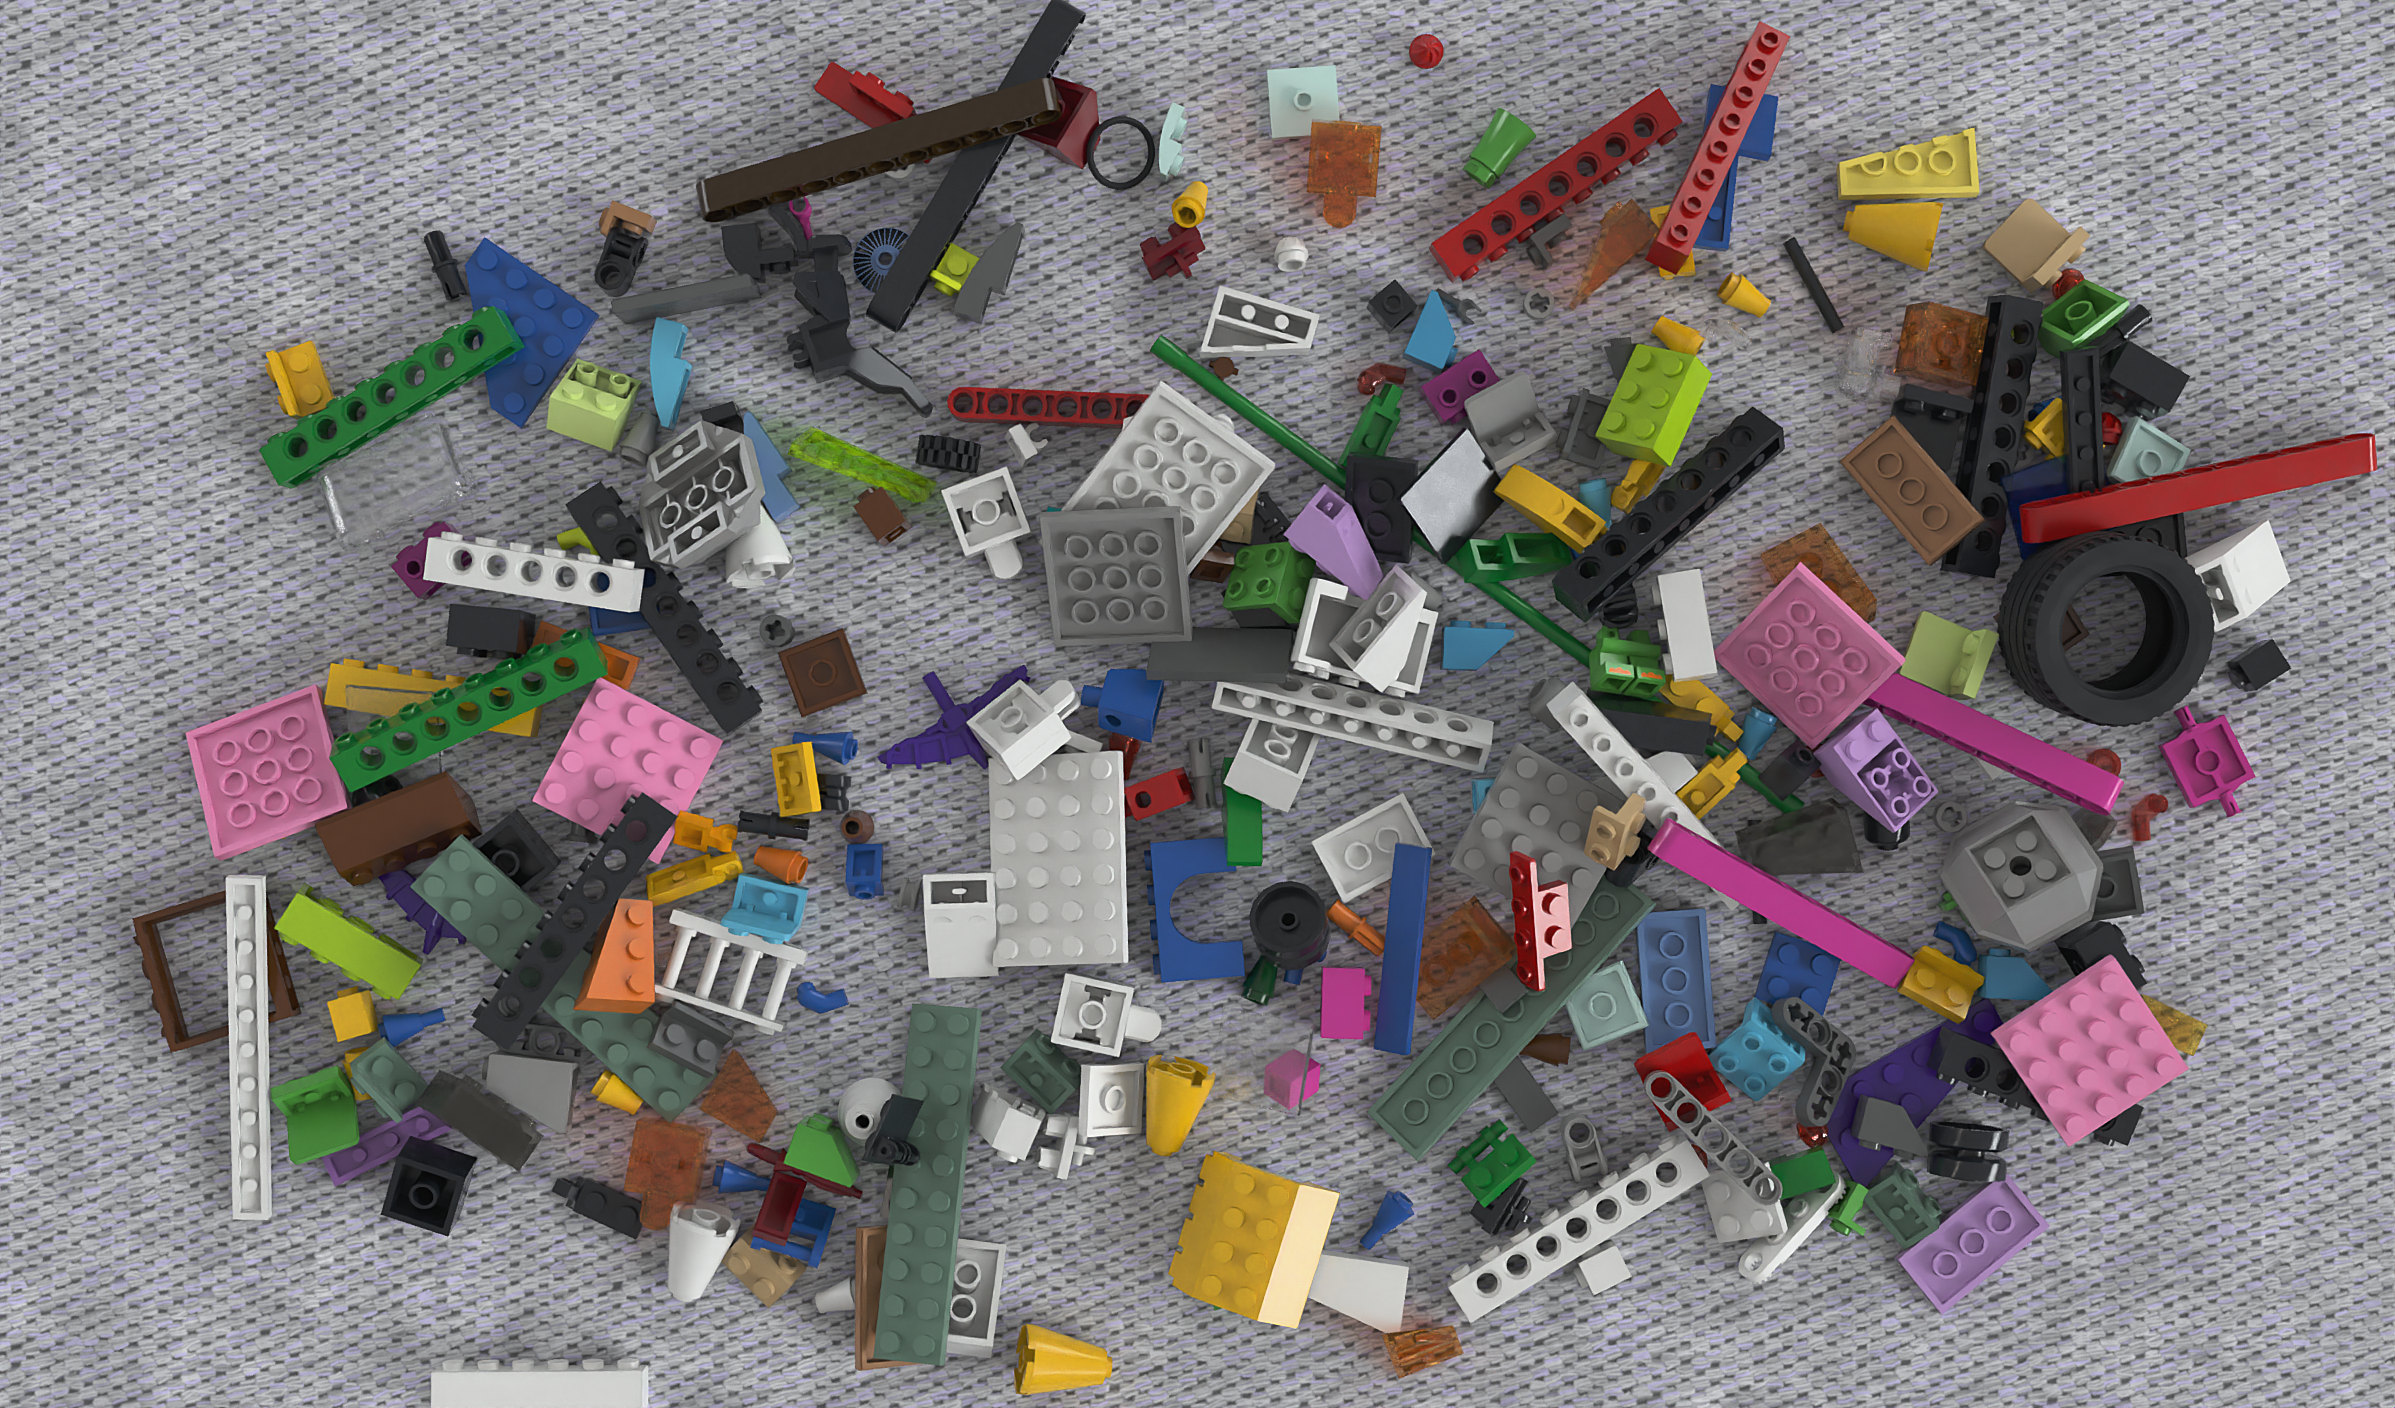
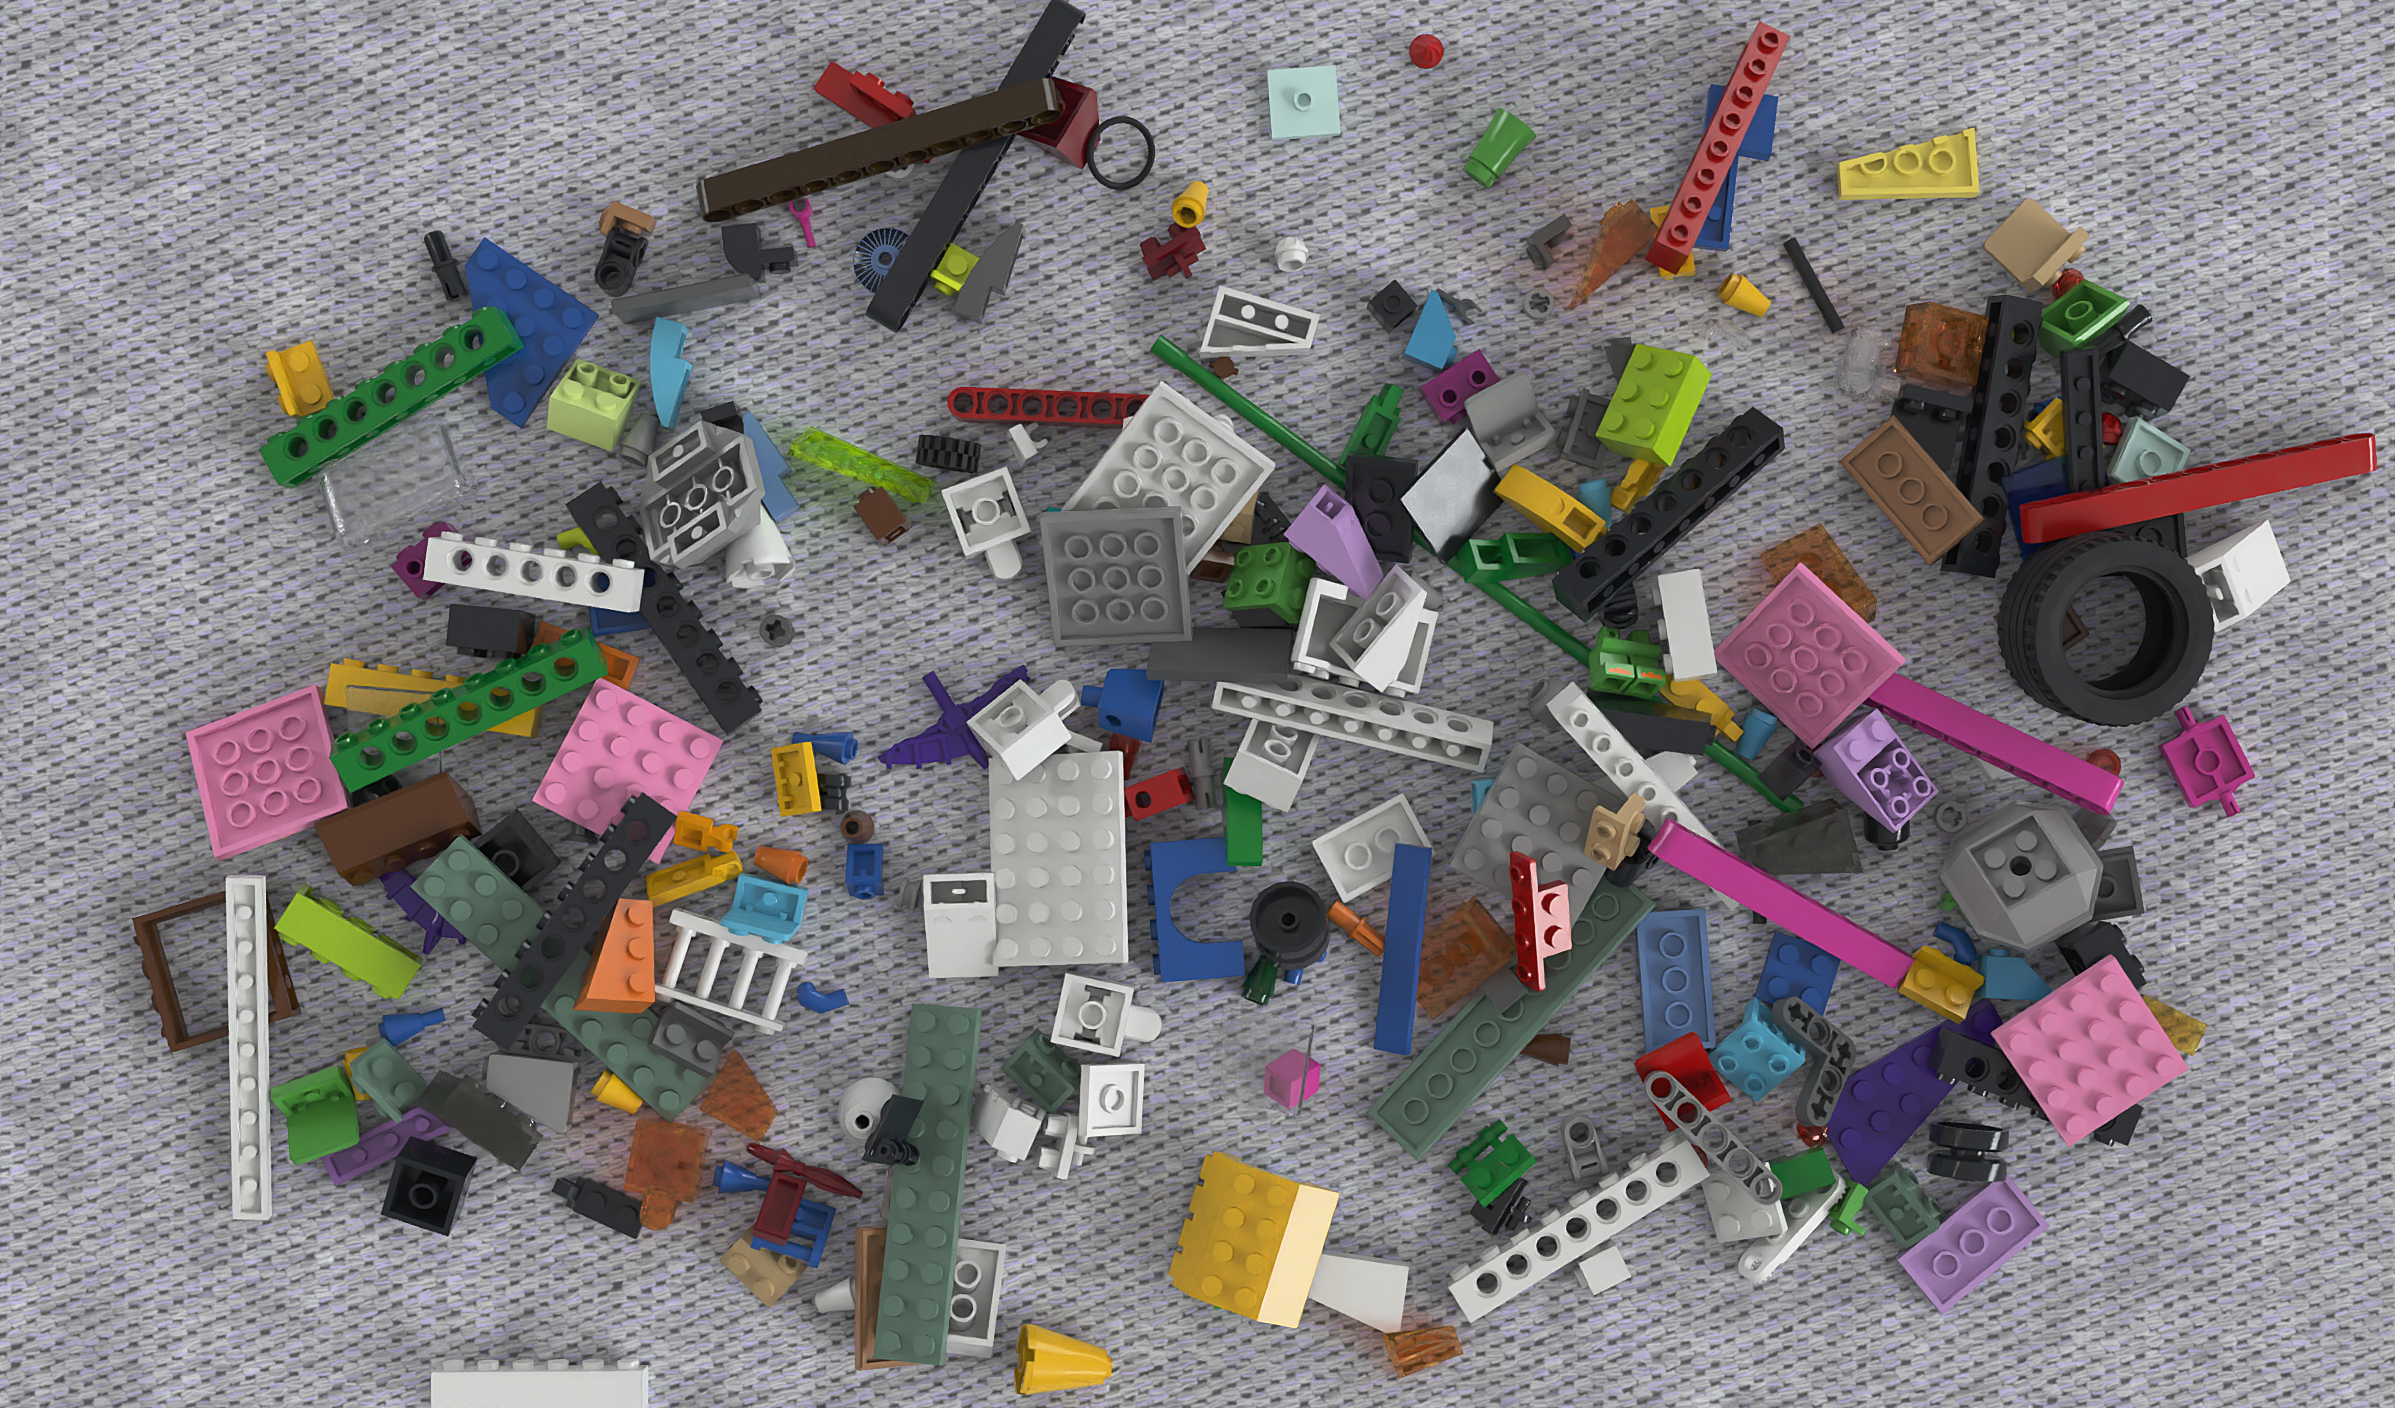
yellow brick [327,986,379,1042] -> none
white cone [668,1199,741,1302] -> none
black pin [737,810,810,841] -> none
black piece [768,204,933,418] -> none
reddish brown plate [778,628,868,718] -> none
bright green slope [783,1113,860,1187] -> none
yellow cone [1146,1055,1216,1156] -> none
light aqua slope [1159,102,1188,182] -> none
clear orange brick [1307,119,1382,228] -> none
dark pink brick [1320,966,1371,1039] -> none
clear red arm [1357,363,1407,396] -> none
blue cone [1360,1191,1414,1250] -> none
red brick [1429,88,1683,283] -> none
dark azure slope [1440,621,1514,671] -> none
dark grey tile [1493,1056,1559,1133] -> none
light aqua tile [1564,960,1649,1051] -> none
yellow cone [1651,315,1705,356] -> none
yellow hinge [1675,747,1747,820] -> none
yellow cone [1843,202,1943,272] -> none
dark grey slope [1850,1094,1928,1160] -> none
yellowish green bracket [1898,611,1999,700] -> none
clear red arm [2131,793,2168,841] -> none
black brick [2226,639,2291,692] -> none

